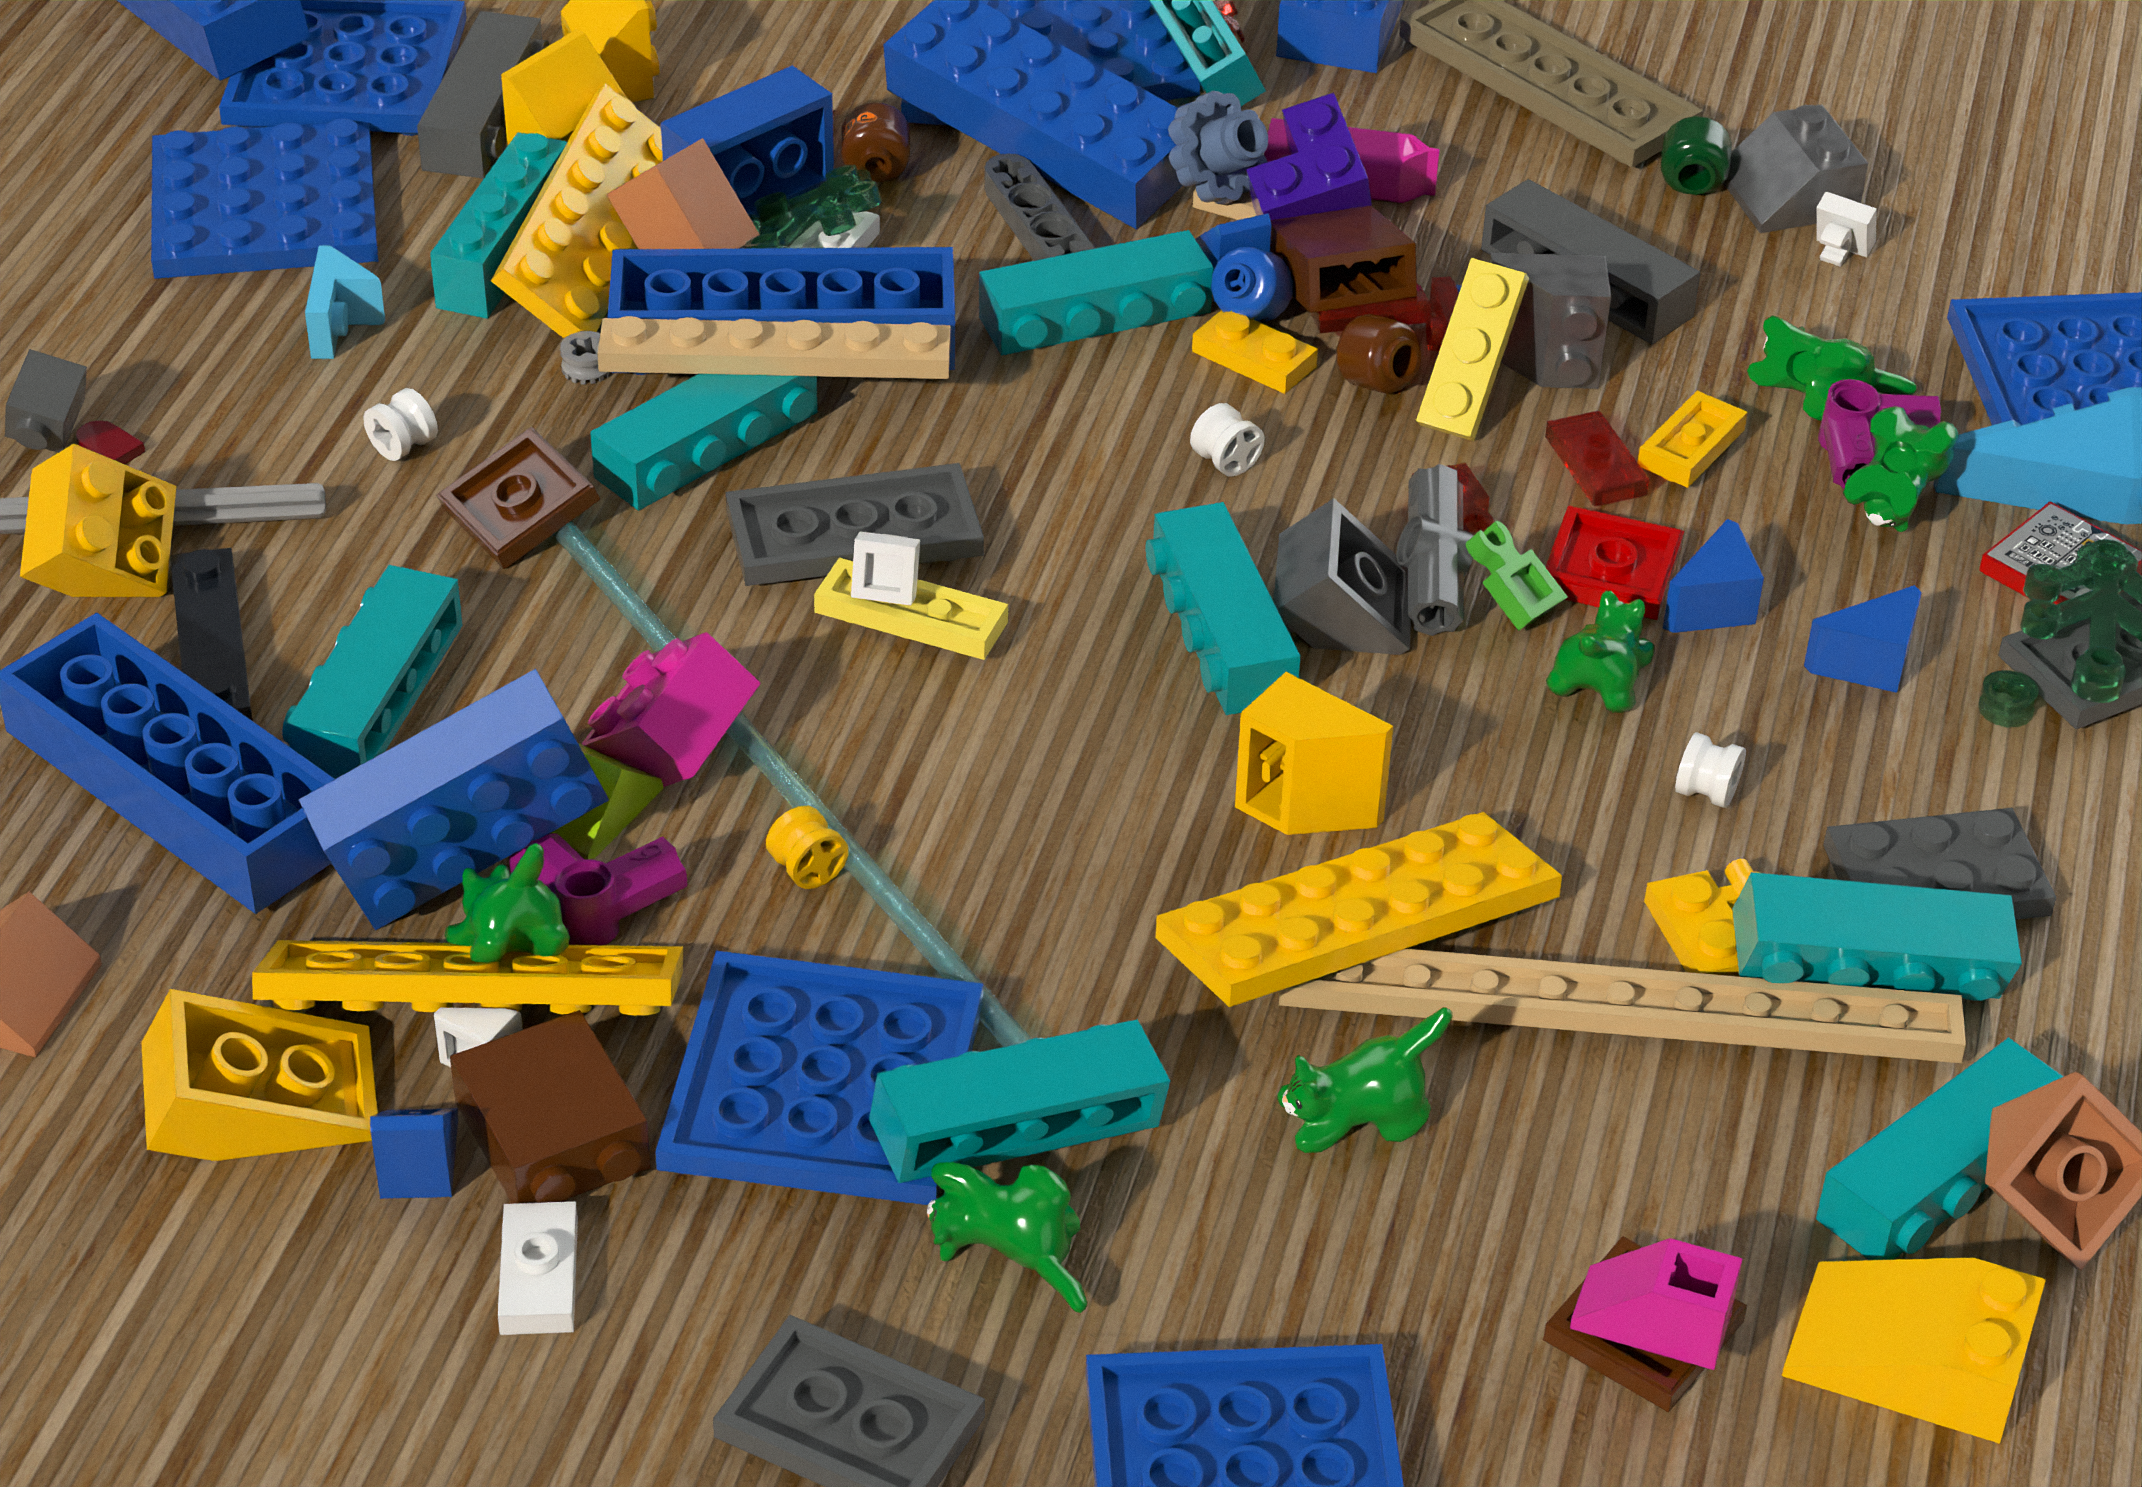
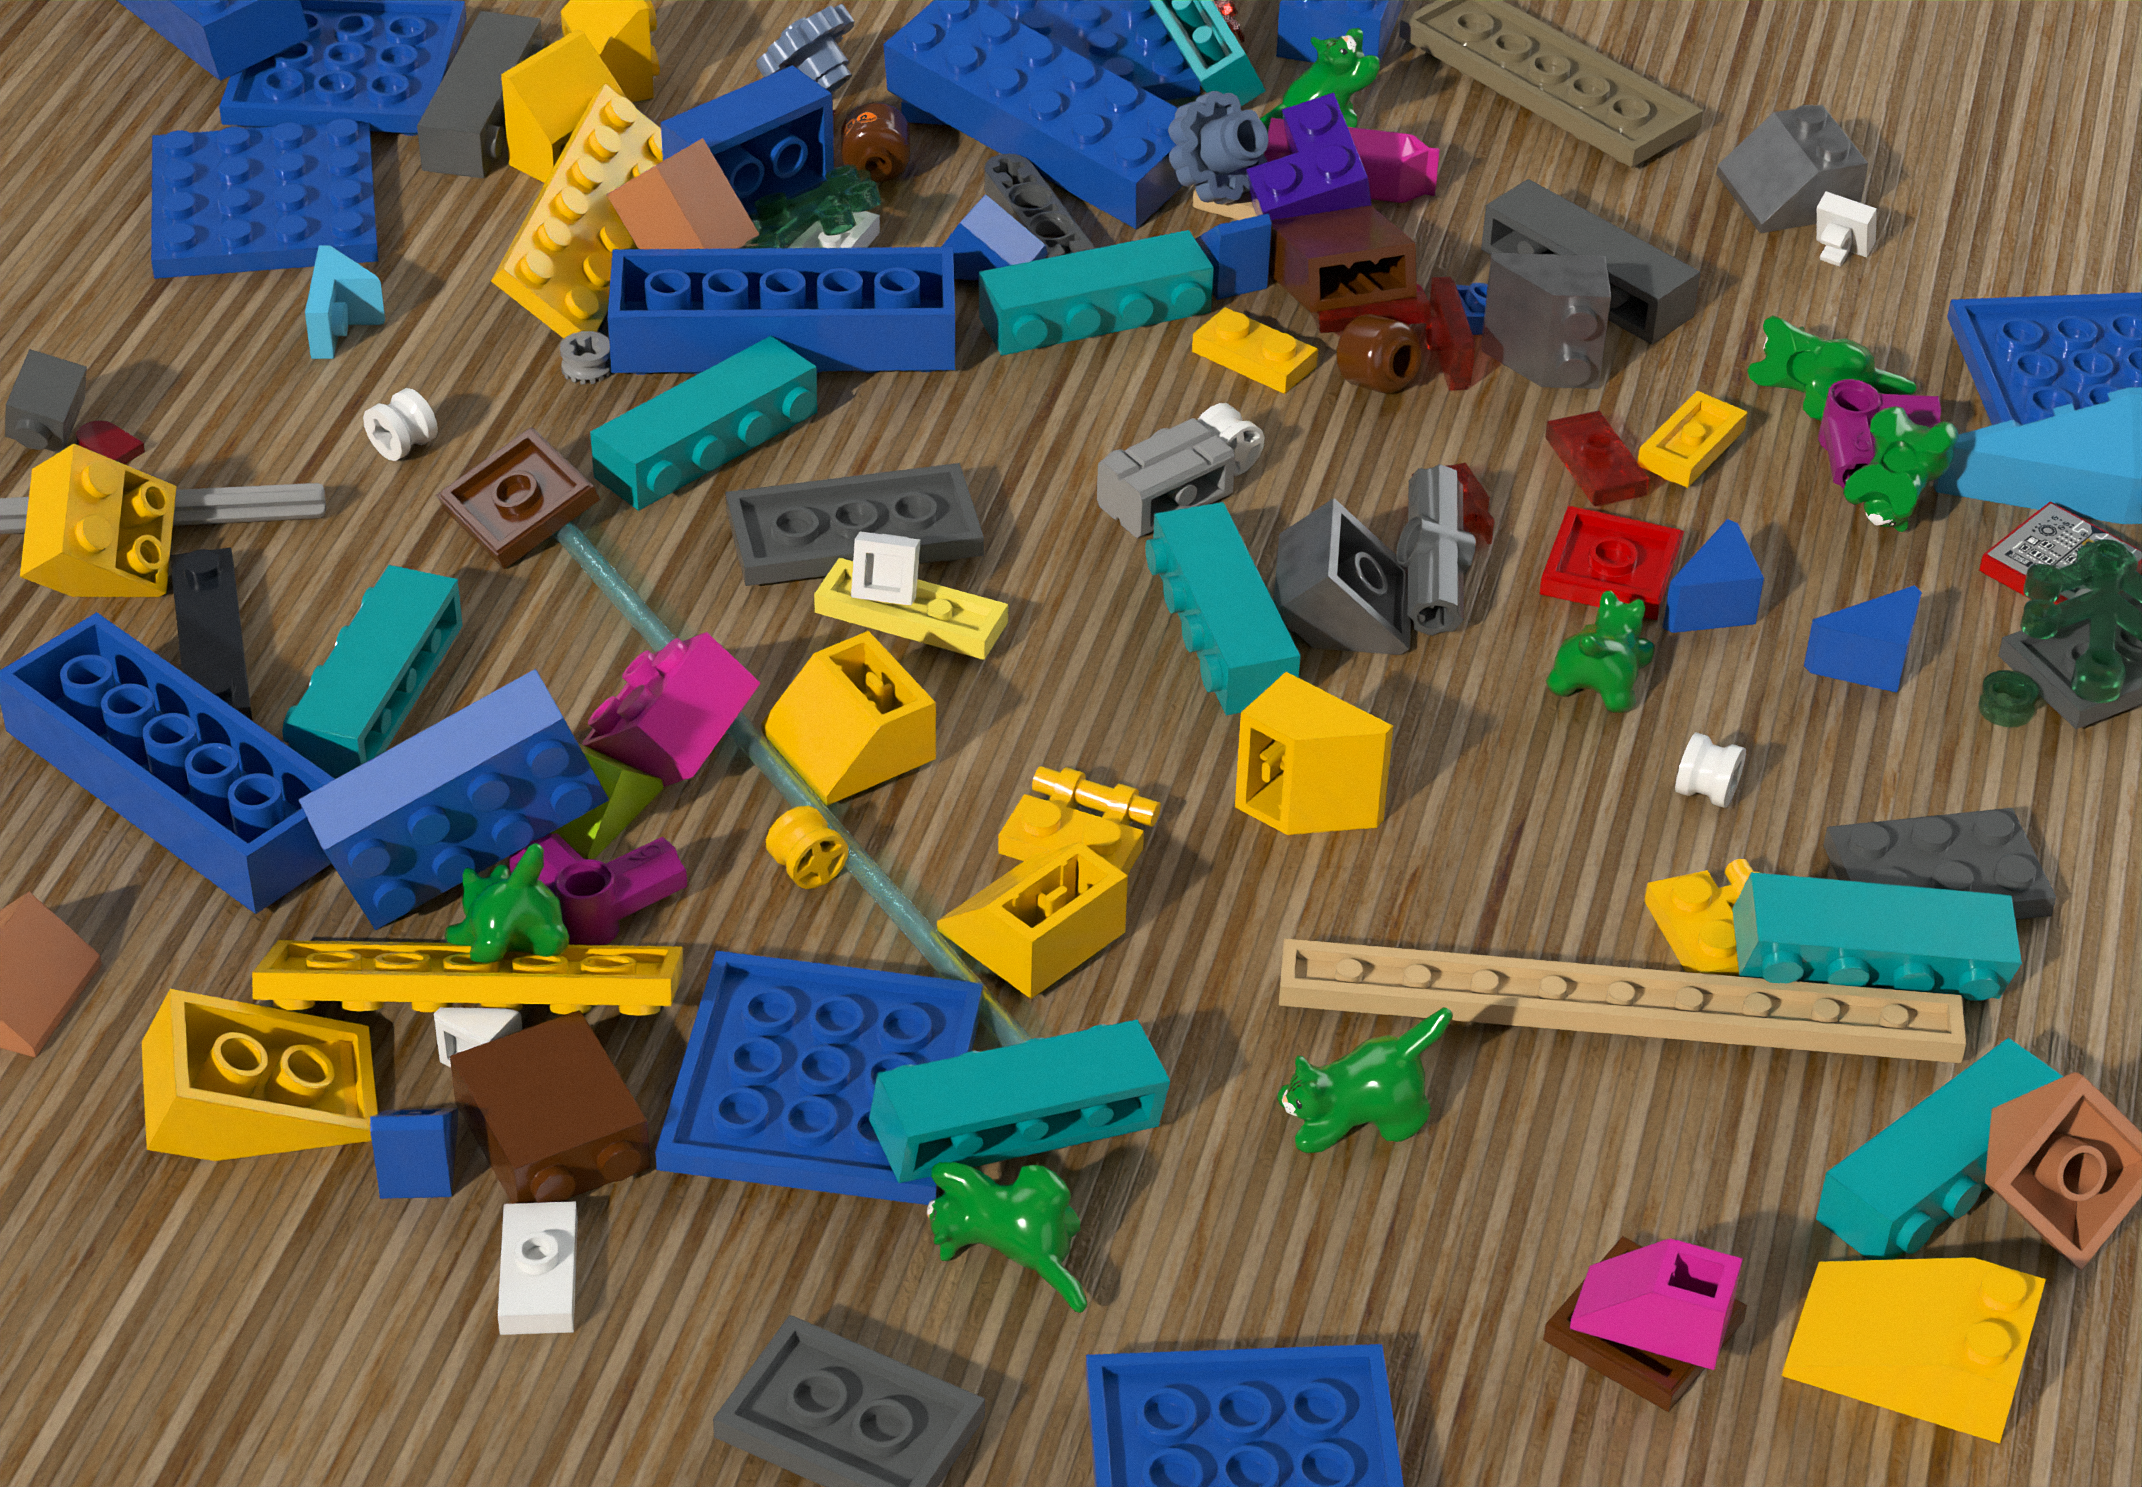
teal brick [430,132,567,319] -> none
tan plate [597,316,950,379] -> none
yellow plate [1155,812,1562,1007] -> none
blue head [1211,247,1294,323] -> none
light yellow plate [1416,258,1529,441] -> none
bright green plate [1465,520,1567,631] -> none
dark green head [1660,116,1732,195] -> none
none -> sand blue plant [756,4,855,93]
none -> yellow slope [761,631,936,806]
none -> yellow slope [937,842,1128,999]
none -> slope [941,194,1048,280]
none -> yellow plate [998,766,1161,875]
none -> light grey brick [1097,418,1235,539]
none -> green animal [1260,28,1379,133]

